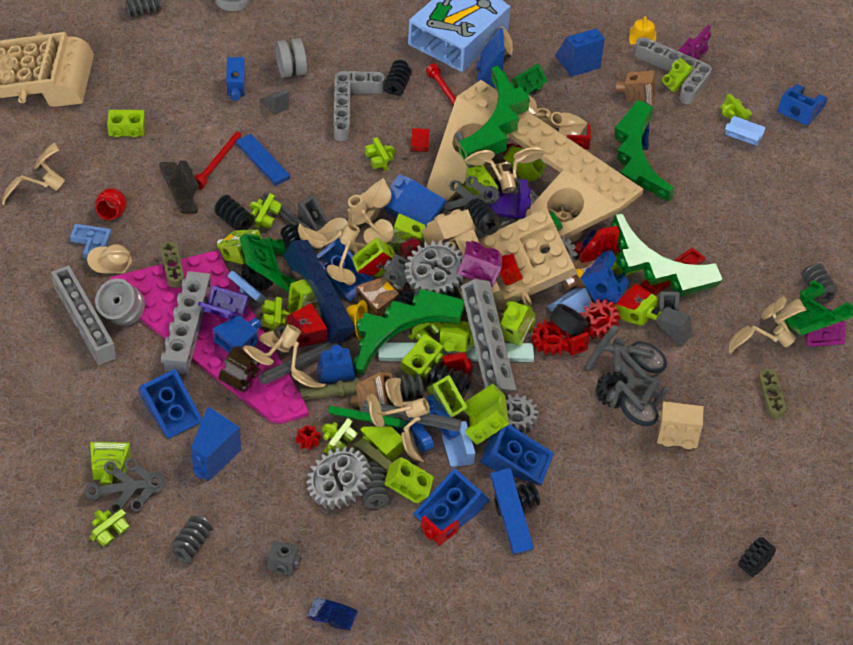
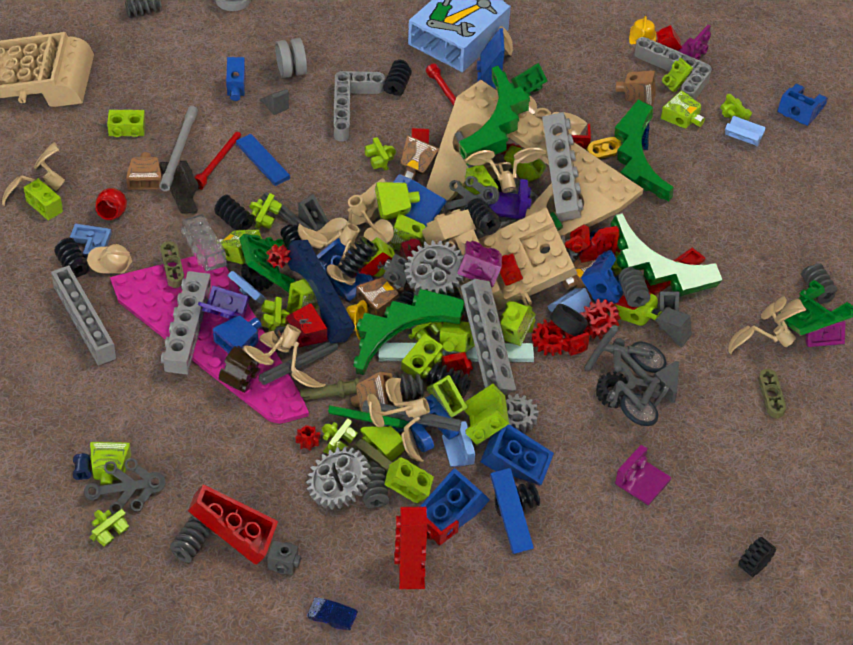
light grey wheel [95,278,145,326] -> none
blue slope [138,369,202,439] -> none
blue slope [191,407,241,481] -> none
blue torso [317,345,356,384] -> none
blue slope [555,28,605,77] -> none
tan brick [657,401,704,449] -> none
none -> lime brick [24,178,63,221]
none -> black piece [54,237,89,278]
none -> dark blue bush [73,453,91,480]
none -> medium nougat torso [126,152,161,190]
none -> light grey piece [159,106,198,191]
none -> clear brick [180,214,227,272]
none -> red wedge [188,484,278,565]
none -> red gear [266,244,291,268]
none -> black piece [338,236,377,278]
none -> lime torso [375,182,420,220]
none -> red wedge [394,507,427,589]
none -> medium nougat torso [401,135,439,180]
none -> light grey brick [542,112,584,222]
none -> red bracket [564,224,590,253]
none -> yellow plate [586,137,621,159]
none -> magenta bracket [615,445,671,505]
none -> dark grey piece [619,267,650,307]
none -> dark grey slope [654,361,679,403]
none -> red brick [656,25,682,51]
none -> lime torso [661,90,705,129]

